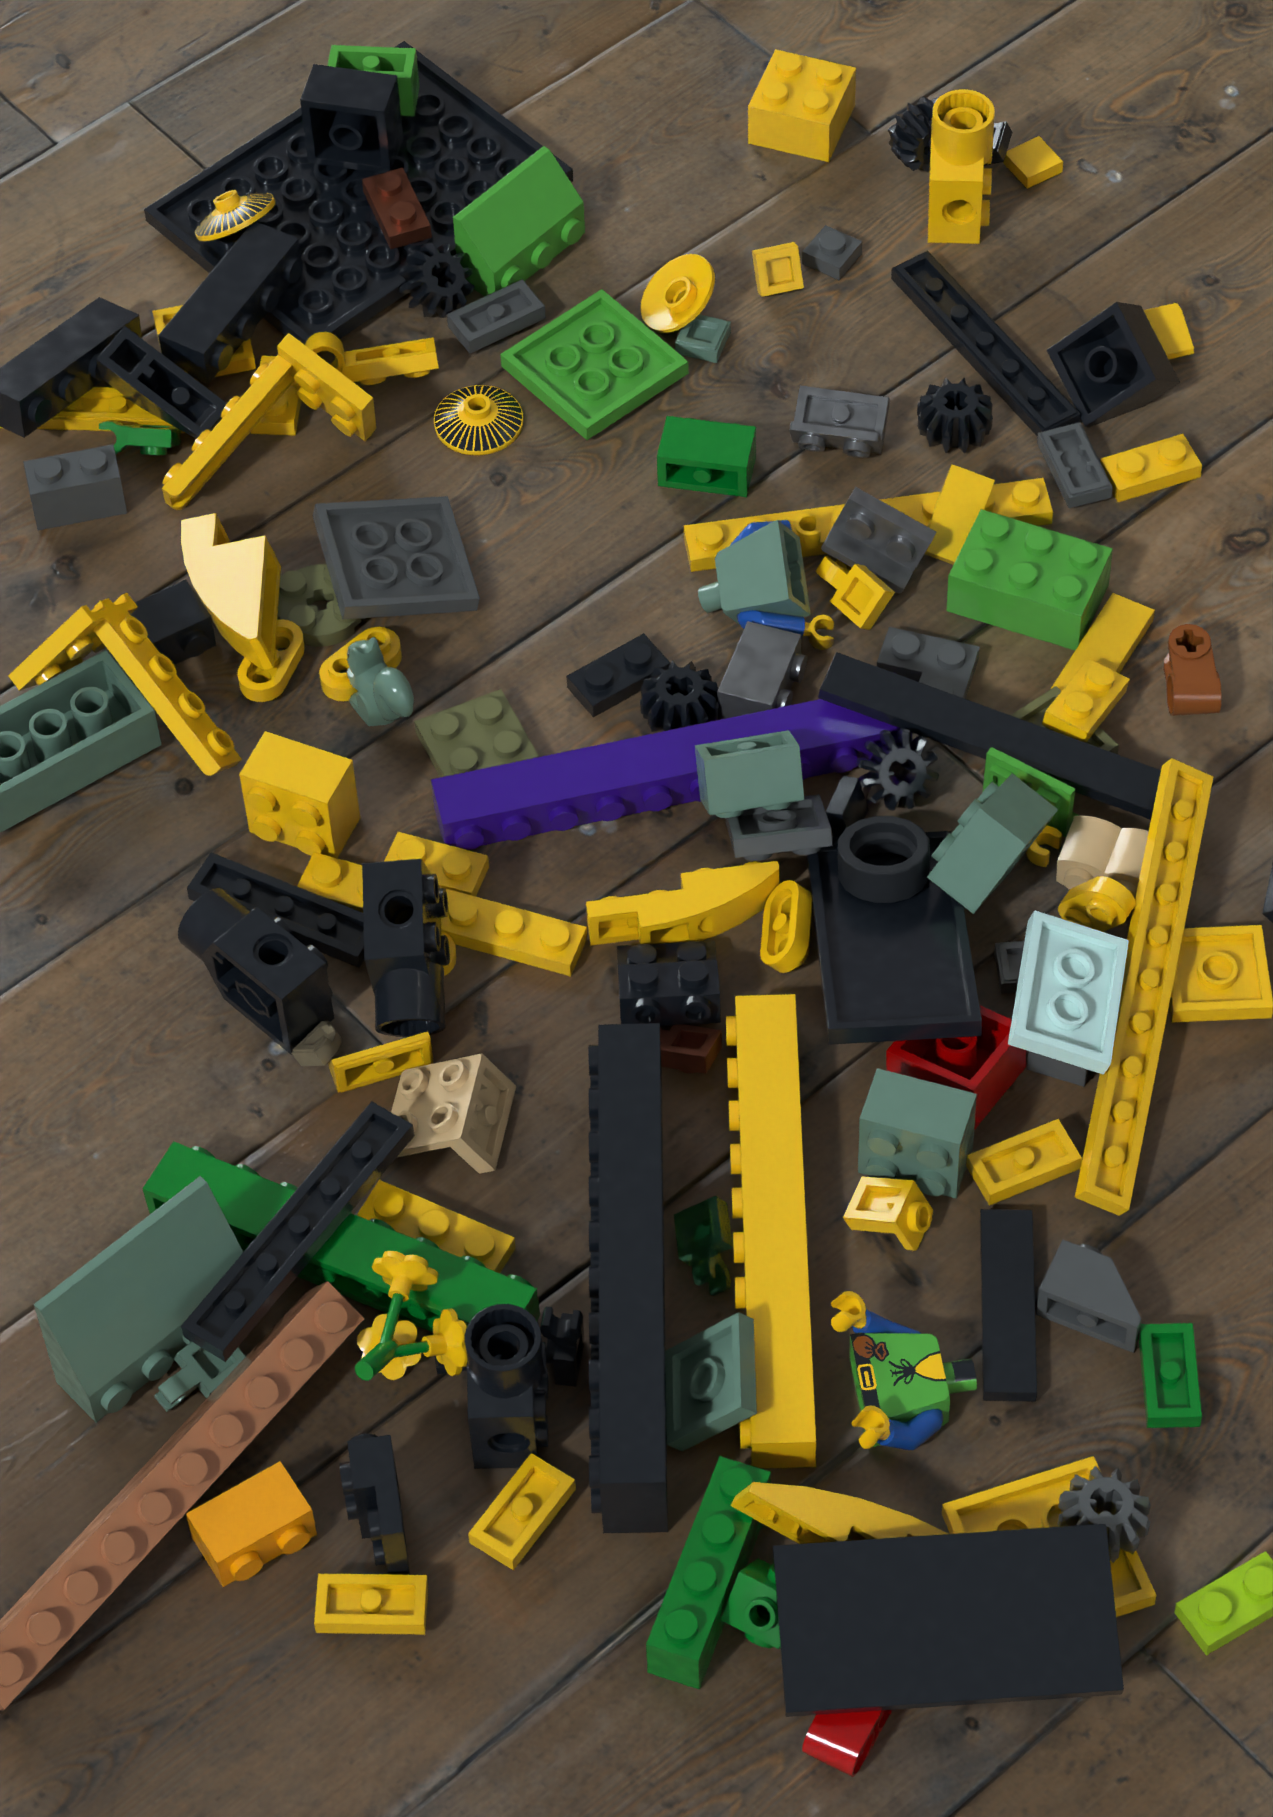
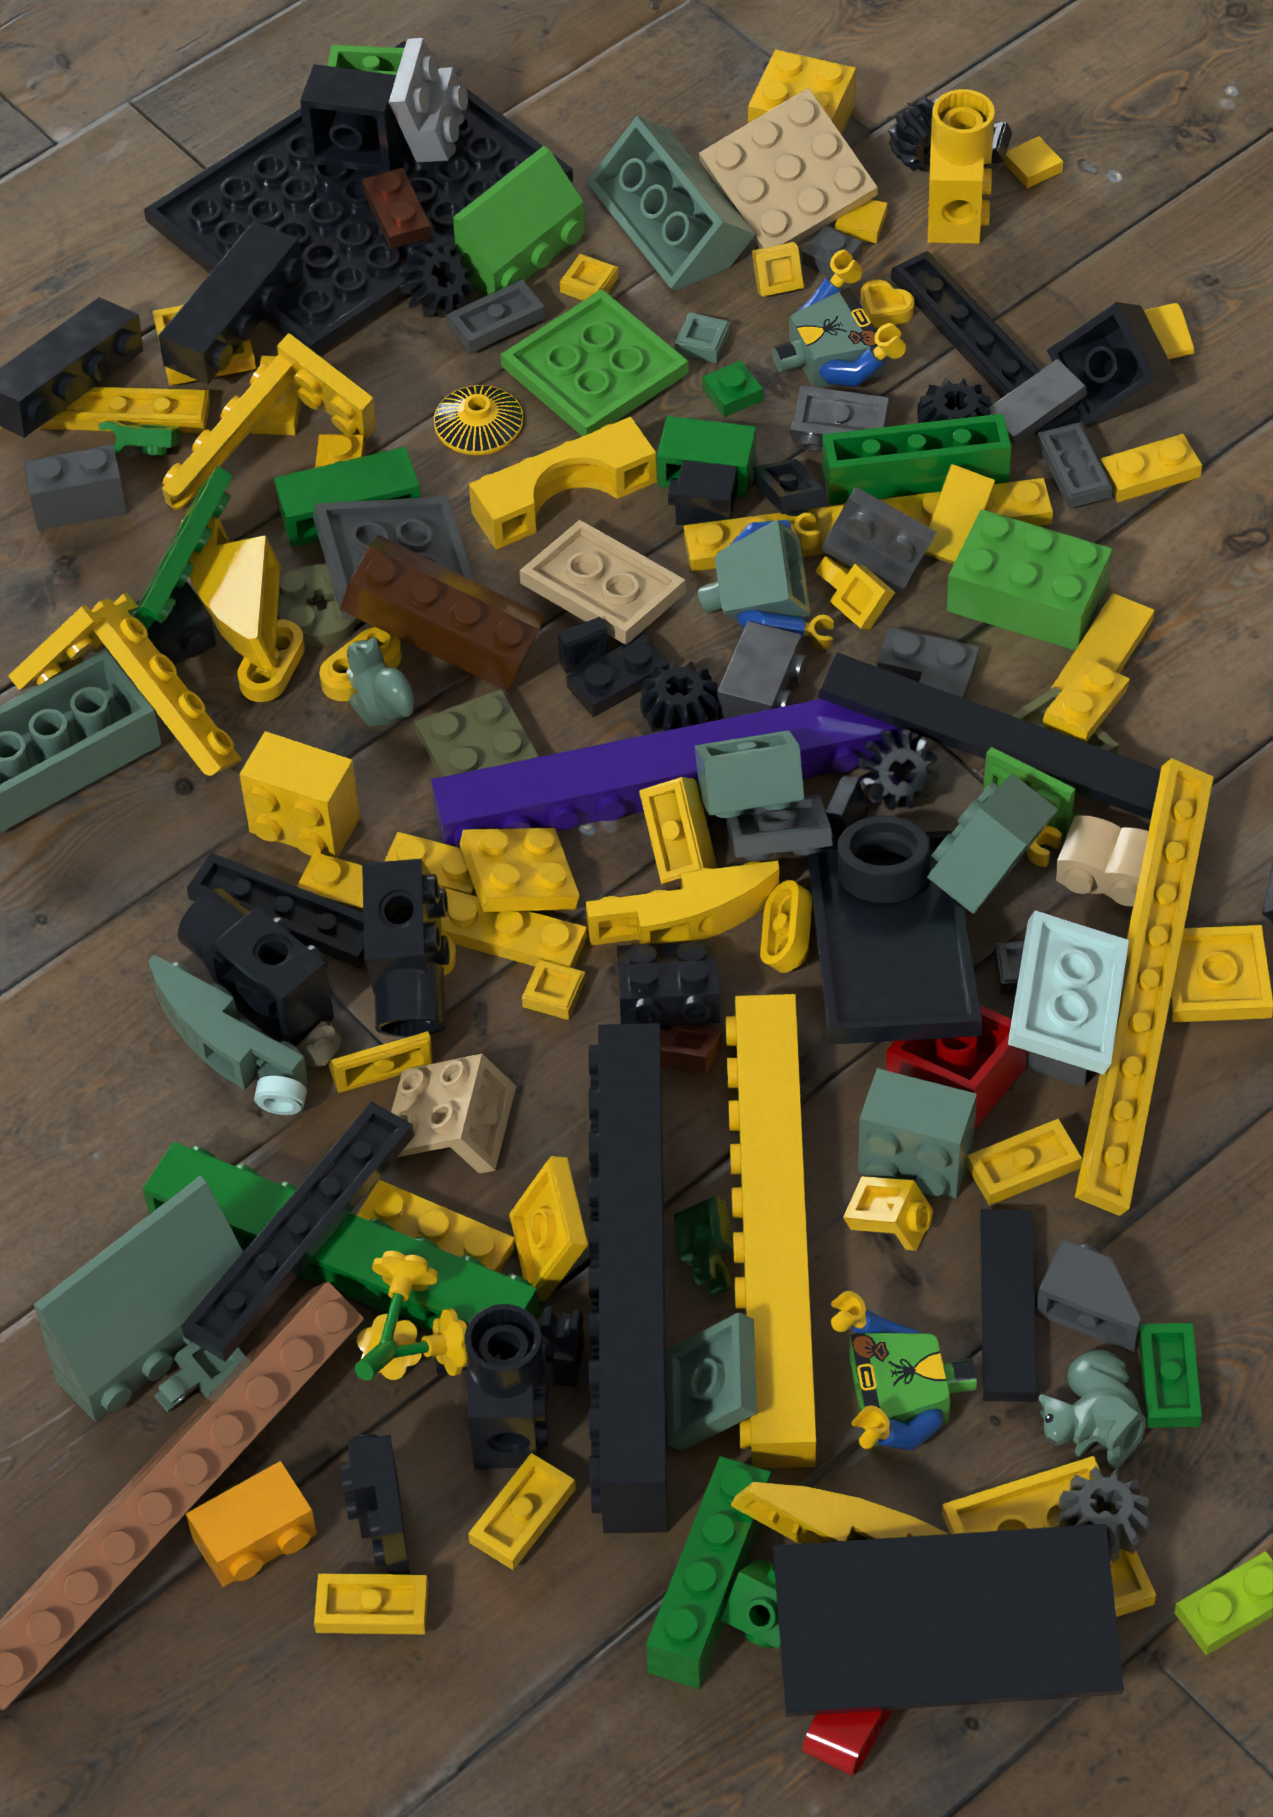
black slope [96,326,227,439] -> none
dish [195,190,276,241] -> none
yellow plate [305,332,439,385] -> none
yellow dish [641,254,715,333] -> none
yellow plate [1058,876,1136,932] -> none
dark orange piece [1163,624,1222,716] -> none
none -> green plate [132,466,233,630]
none -> sand green slope [148,955,308,1090]
none -> light aqua tile [254,1076,307,1115]
none -> green brick [273,446,421,547]
none -> yellow plate [315,434,365,468]
none -> reddish brown slope [340,535,546,692]
none -> light grey plate [389,38,468,162]
none -> yellow plate [459,828,580,912]
none -> yellow arch [469,417,657,550]
none -> yellow tile [509,1156,588,1301]
none -> tan plate [519,520,686,645]
none -> yellow tile [522,959,586,1020]
none -> black tile [557,617,608,674]
none -> yellow tile [559,254,619,301]
none -> sand green slope [586,116,756,291]
none -> yellow slope [639,777,718,884]
none -> black brick [668,460,737,525]
none -> tan plate [699,88,878,249]
none -> green plate [702,360,763,418]
none -> black plate [753,459,825,516]
none -> torso [772,250,906,388]
none -> green brick [822,414,1011,505]
none -> yellow tile [835,199,888,244]
none -> yellow tile [860,280,914,328]
none -> flat silver tile [988,359,1087,446]
none -> sand green animal [1039,1350,1146,1469]

